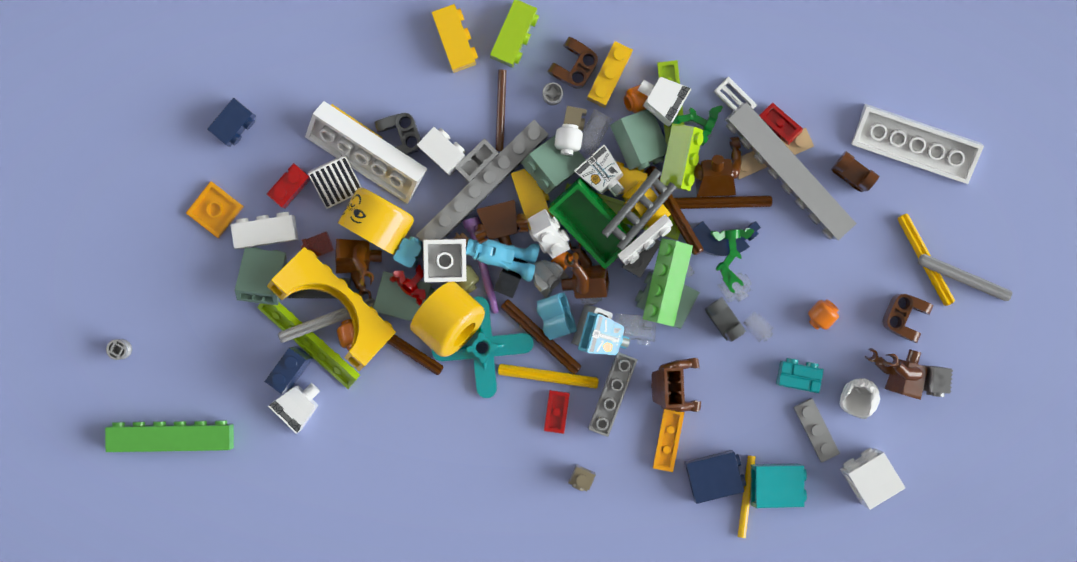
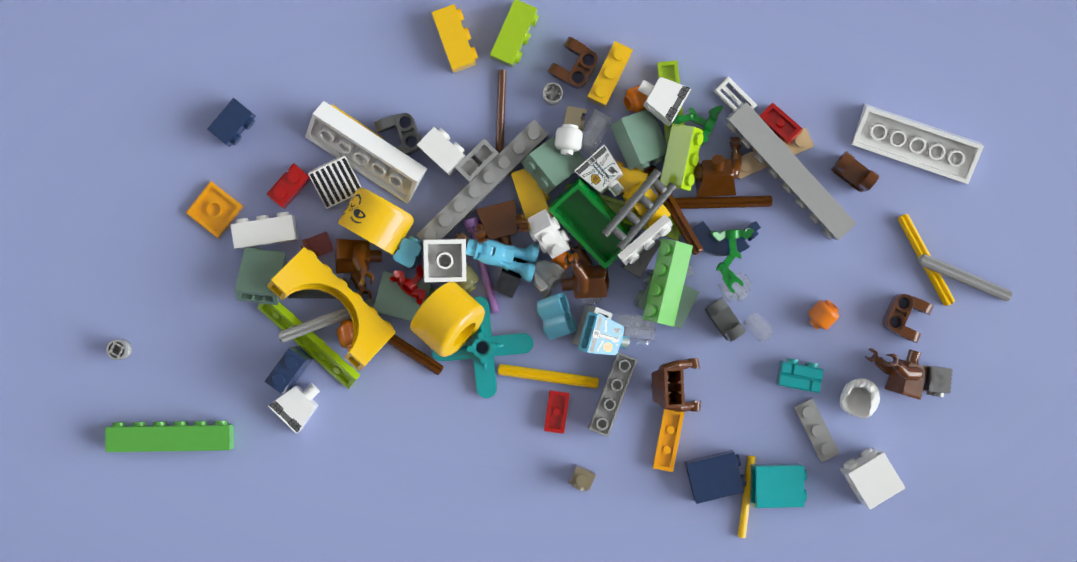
reddish brown axle [501,299,581,374] -> none

